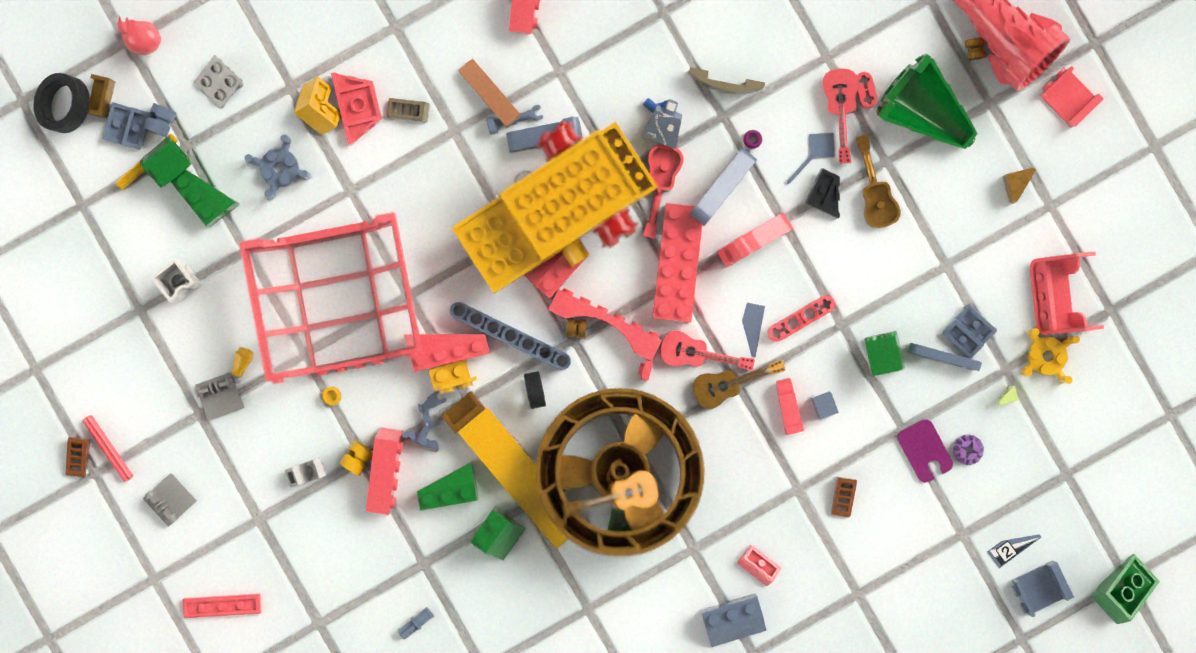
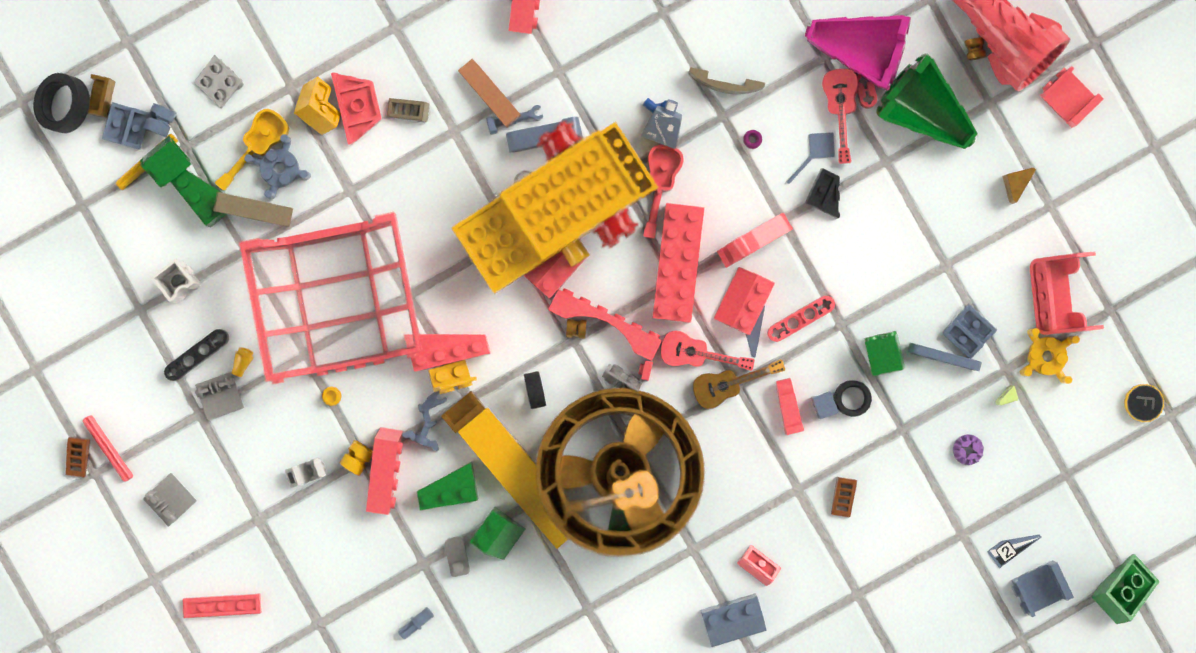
coral helmet [118,16,161,55] -> none
sand blue beam [450,302,571,370] -> none
beam [689,148,758,226] -> none
pearl gold piece [856,134,901,228] -> none
magenta piece [897,419,953,483] -> none
none -> black beam [164,329,229,381]
none -> dark tan tile [213,192,293,227]
none -> yellow piece [215,109,289,191]
none -> light grey piece [445,536,470,577]
none -> light grey hinge [602,364,642,392]
none -> coral slope [714,267,775,335]
none -> dark pink cone [805,15,911,90]
none -> black tyre [834,380,872,417]
none -> black tile [1124,384,1164,422]

